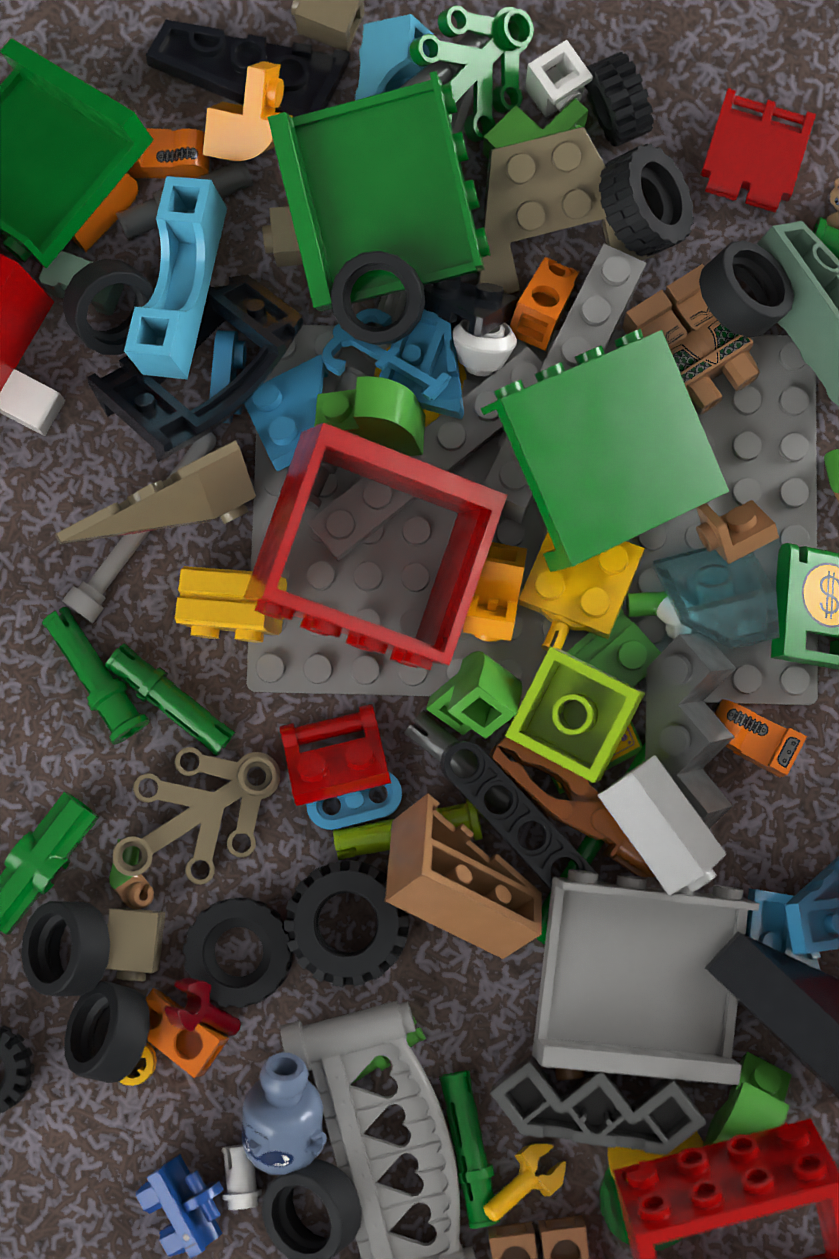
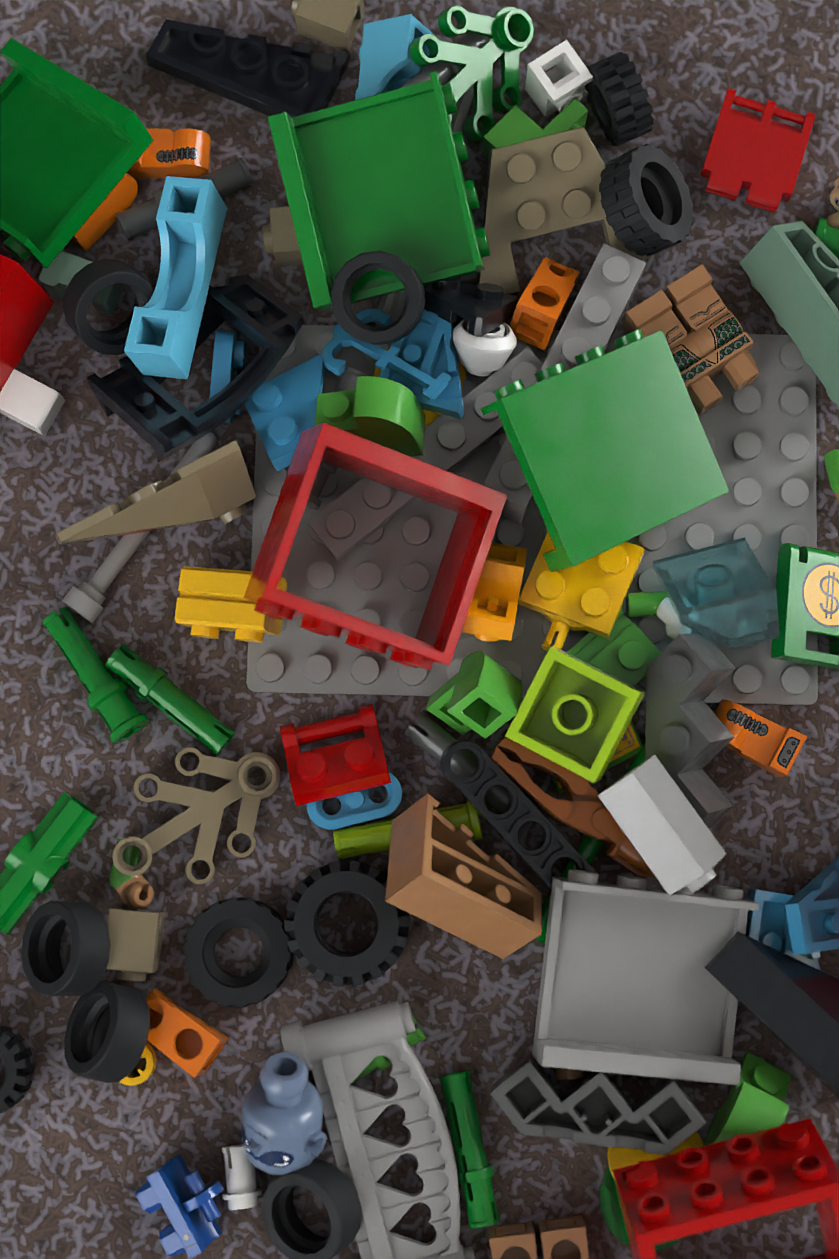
dark red bar [164,978,241,1036] -> none
light orange brick [203,61,292,161] -> none
yellow bar [484,1144,566,1222] -> none
medium nougat bracket [696,500,779,564] -> none
black tyre [699,240,794,338] -> none

